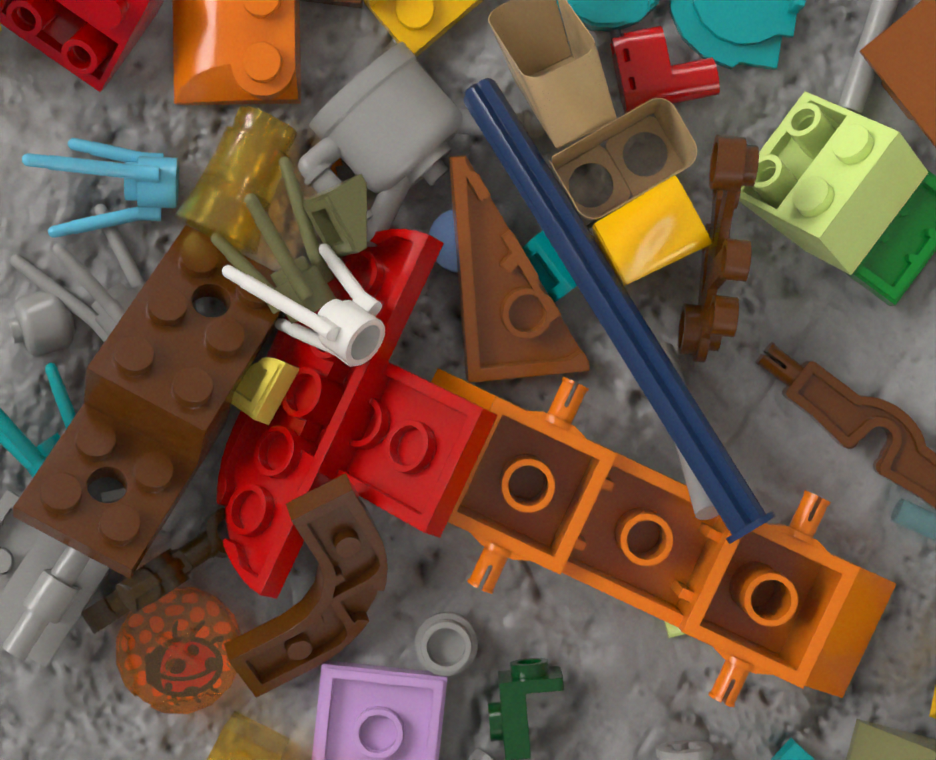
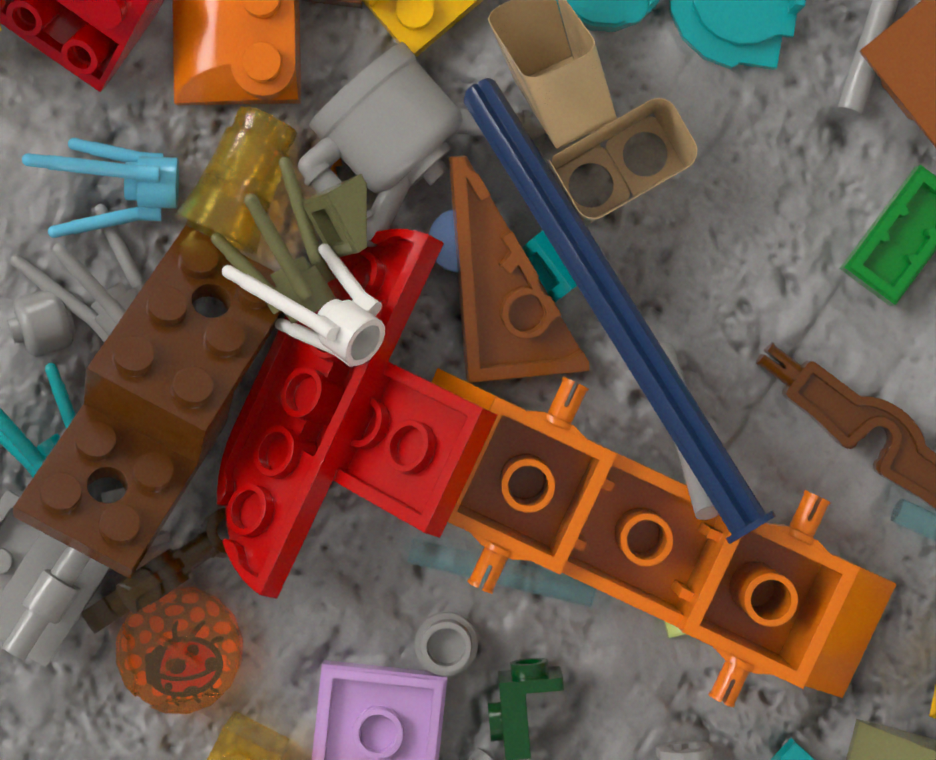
reddish brown plate [224,473,388,698] -> none
light yellow tile [231,357,299,425] -> none
yellow piece [591,175,712,286] -> none
red piece [609,26,720,114] -> none
reddish brown plant [677,134,759,363] -> none
yellowish green slope [739,91,929,275] -> none
none -> clear light blue bar [407,538,596,607]

